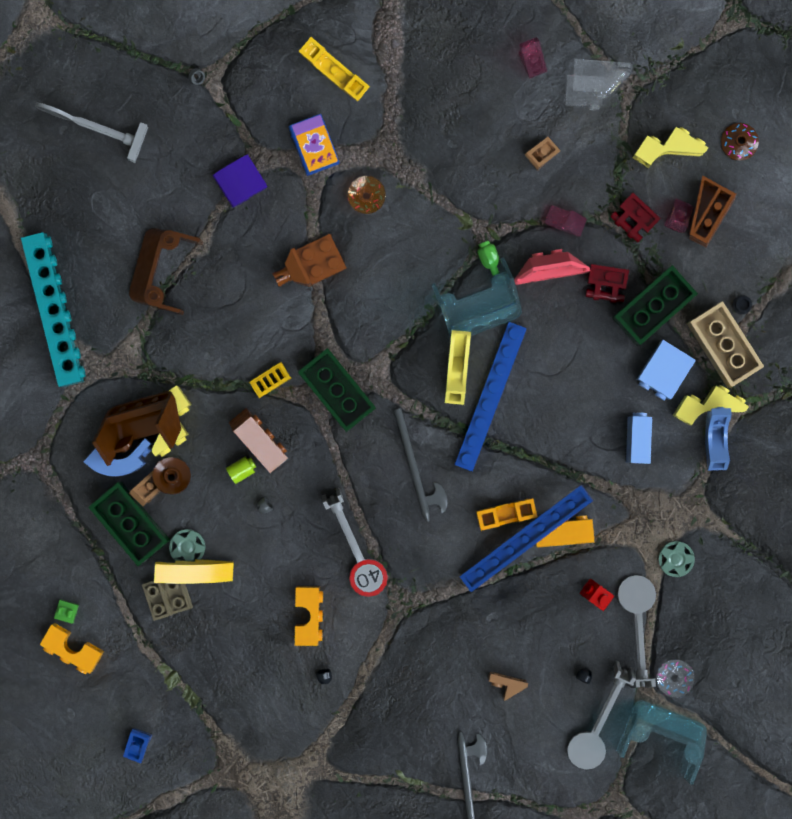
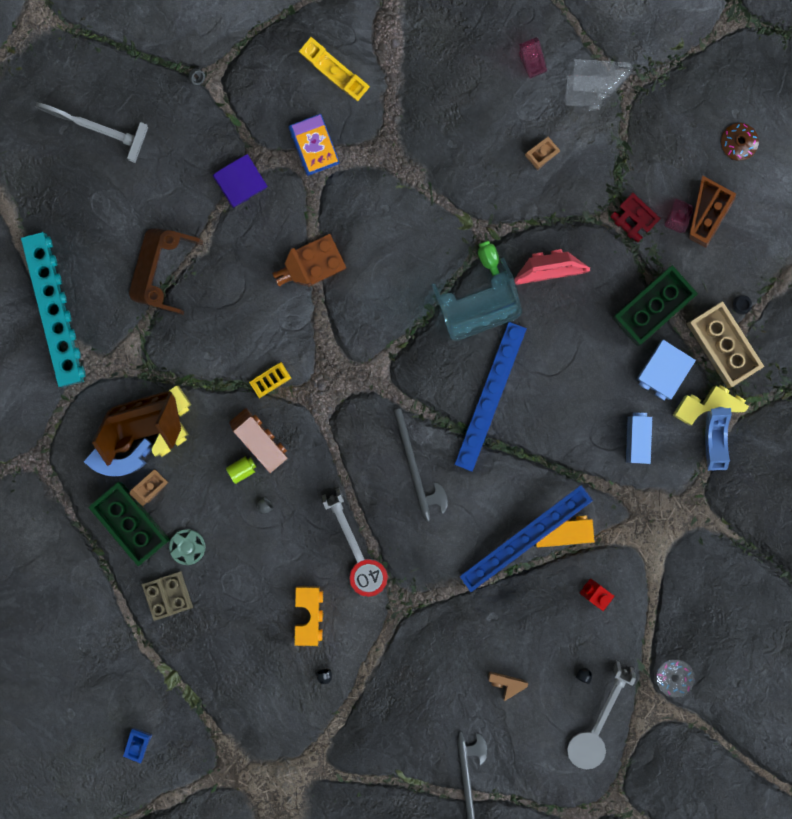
light orange arch [40,623,104,674] -> none
bright green tile [54,599,79,624] -> none
reddish brown dish [152,457,191,495] -> none
yellow slope [154,559,234,584] -> none
dark green brick [298,348,376,432] -> none
clear orange dish [348,176,386,214] -> none
light yellow arch [445,330,471,405] -> none
light orange arch [476,498,538,531] -> none
clear pink slope [544,205,587,237] -> none
dark red plate [586,264,629,303] -> none
clear light blue windscreen [616,700,707,785] -> none
light grey piece [617,575,656,688] -> none
light yellow arch [633,127,708,168] -> none
sand green wheel [658,541,695,577] -> none

